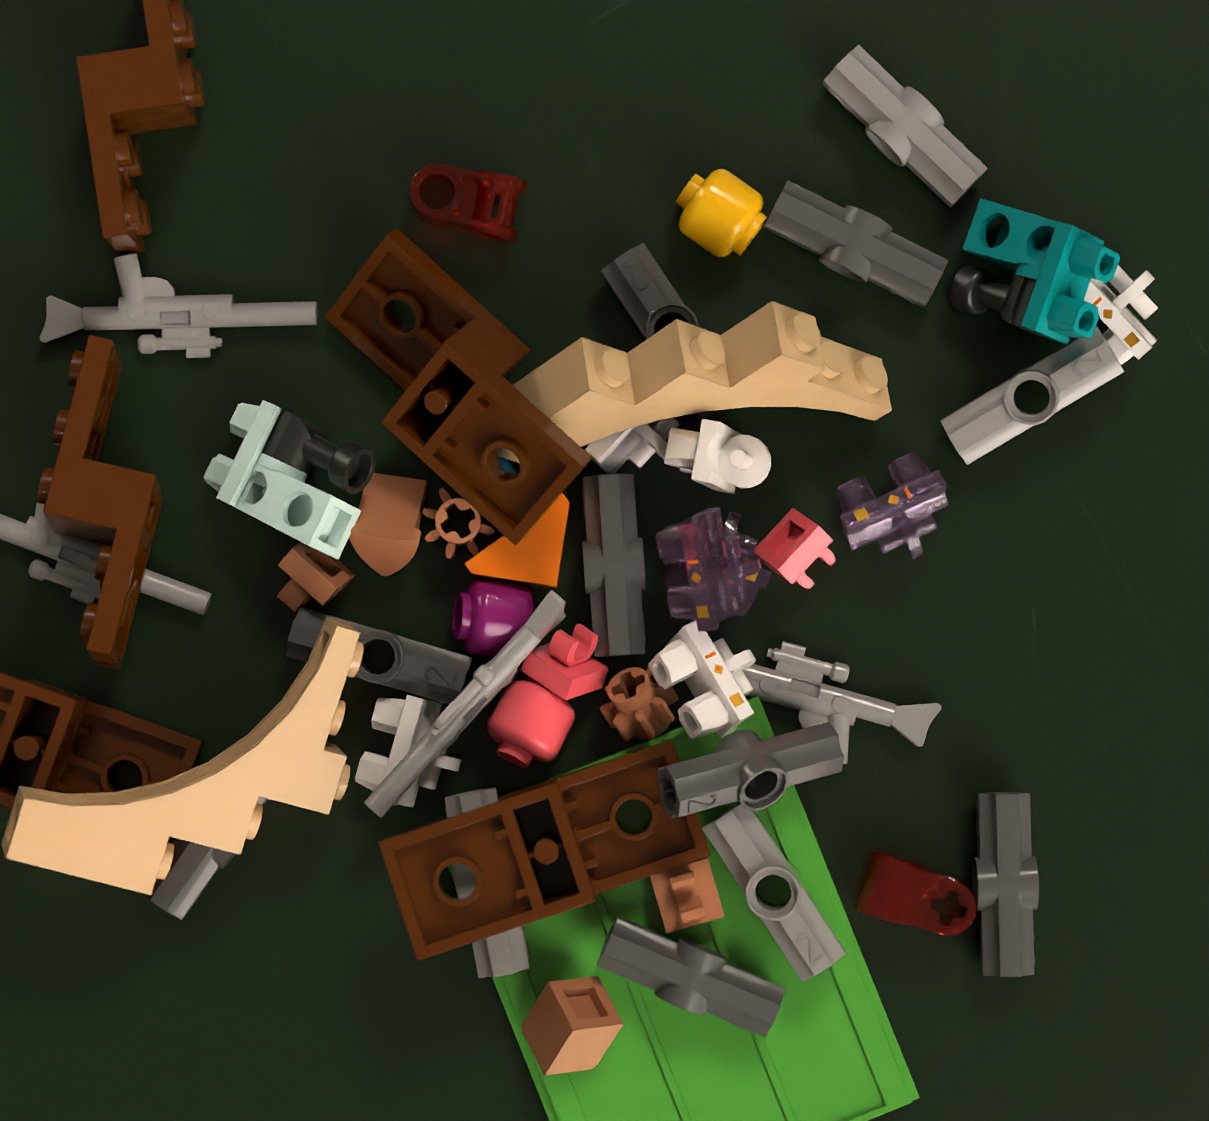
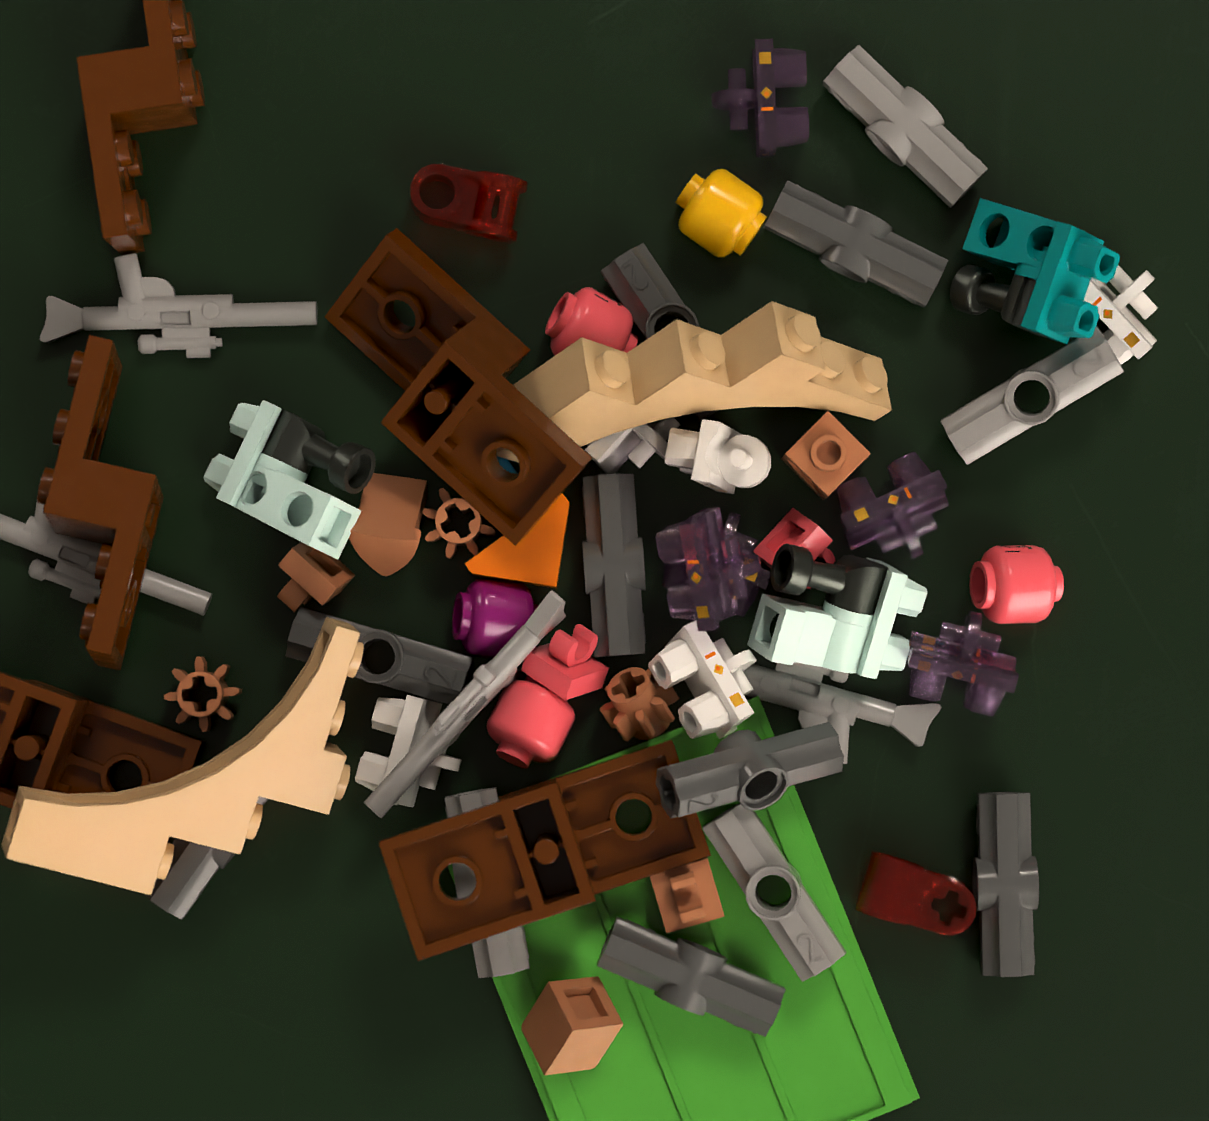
none -> nougat gear [164,656,242,732]
none -> coral head [545,287,638,355]
none -> hips [712,39,809,157]
none -> light aqua hips [747,544,927,679]
none -> nougat brick [781,411,871,501]
none -> hips [908,610,1019,716]
none -> coral head [969,545,1064,624]

